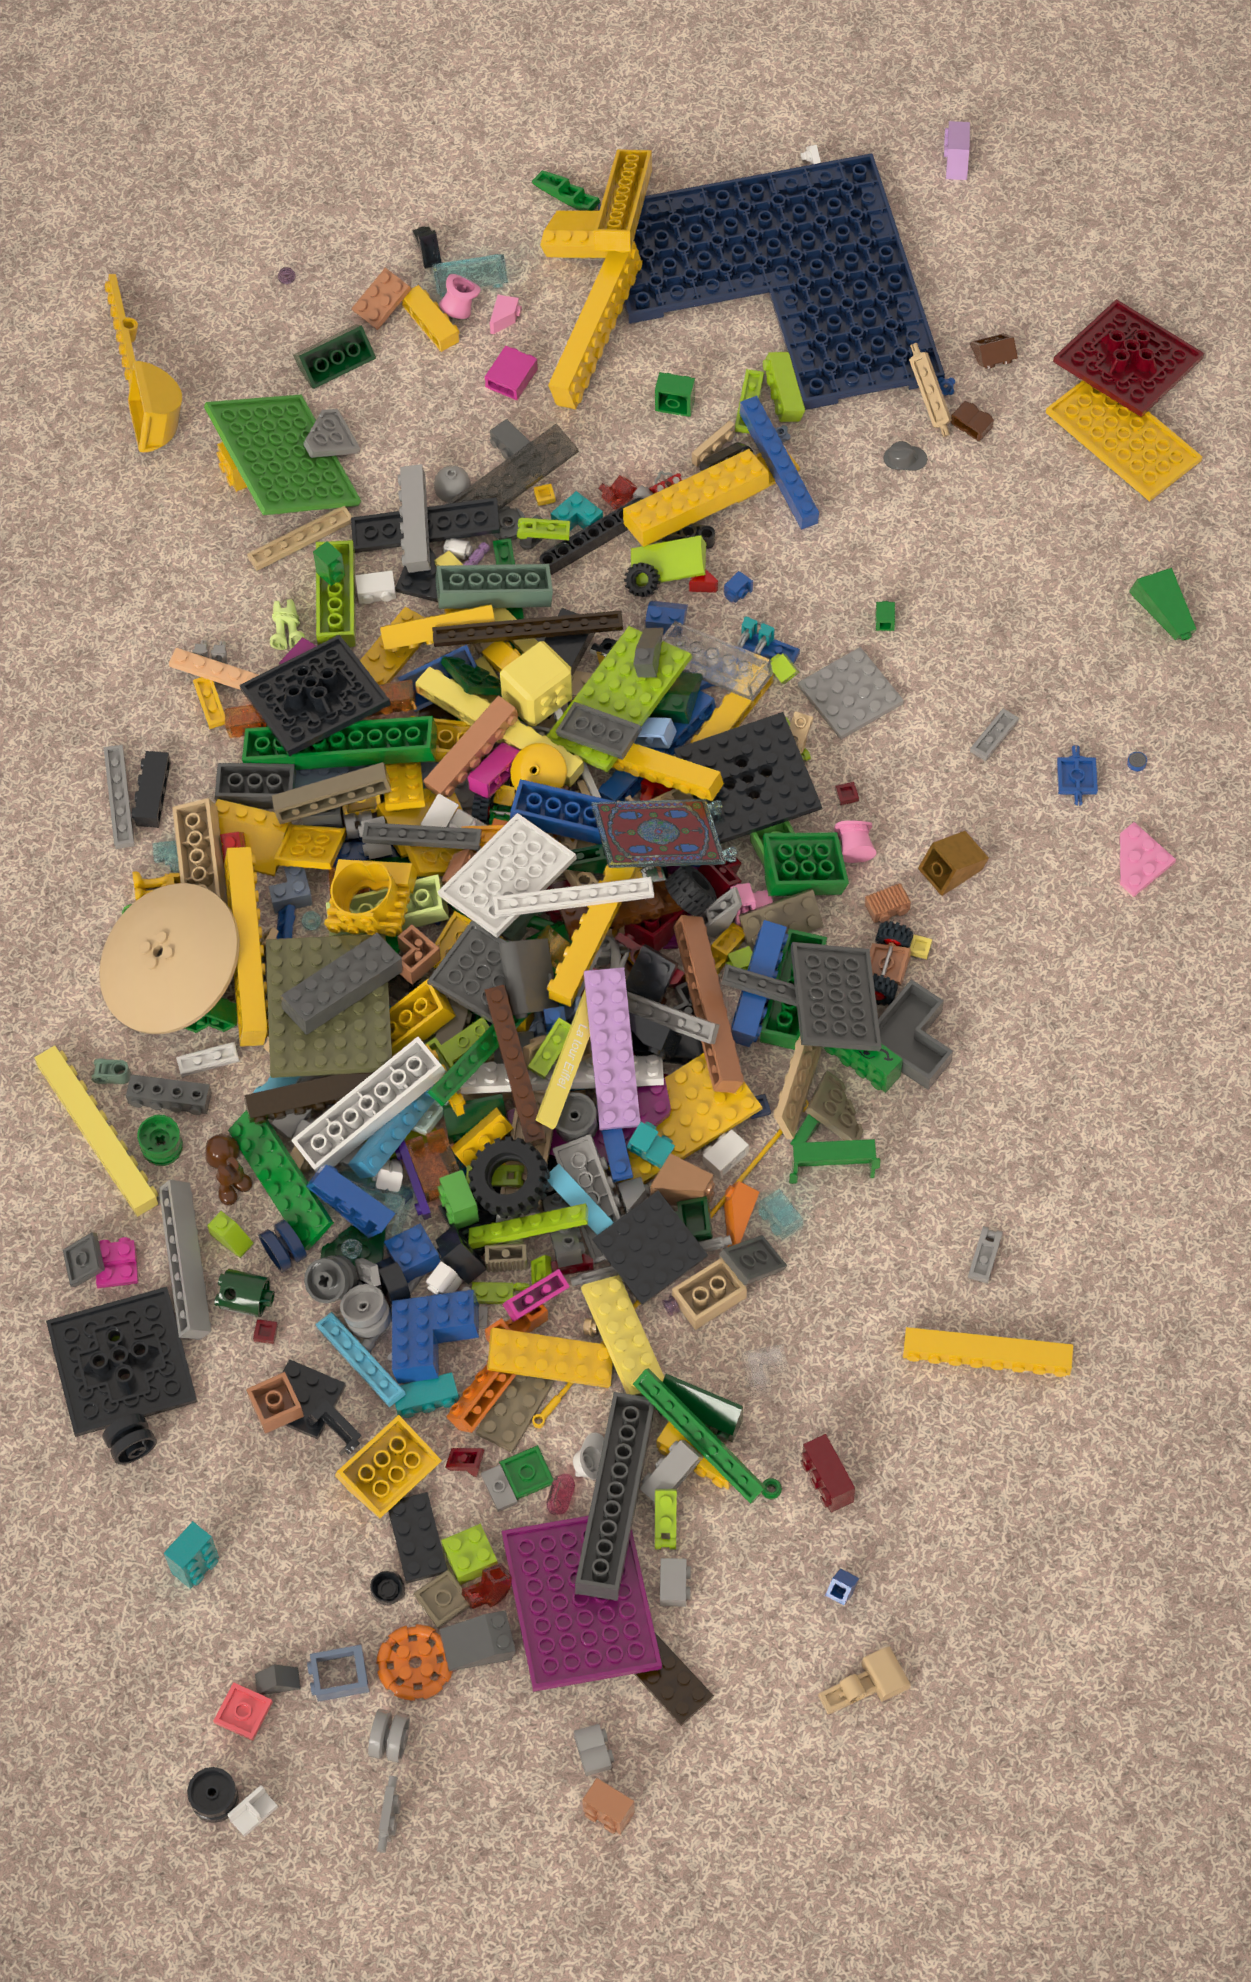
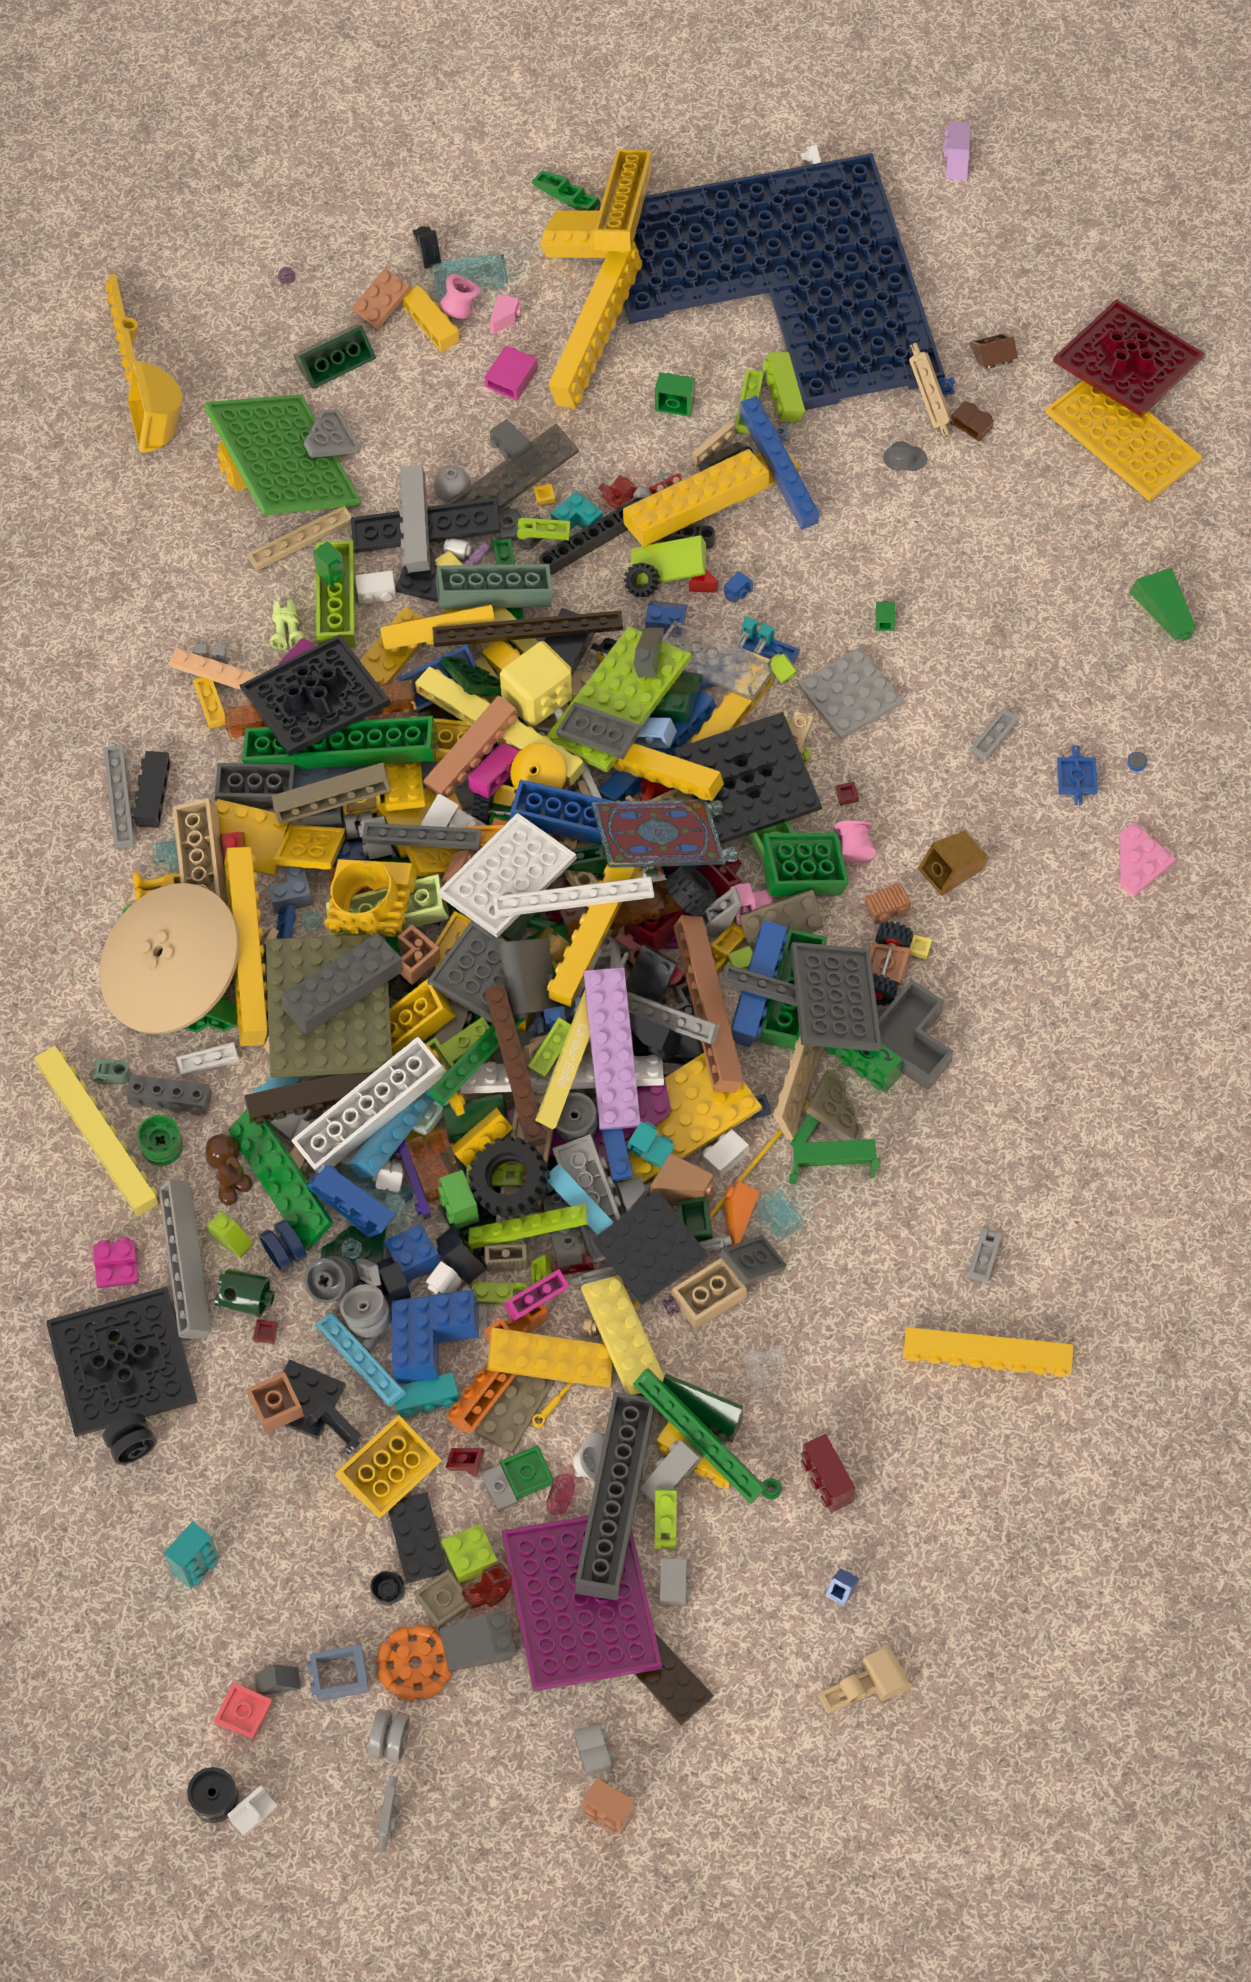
dark grey tile [63,1232,105,1287] -> none

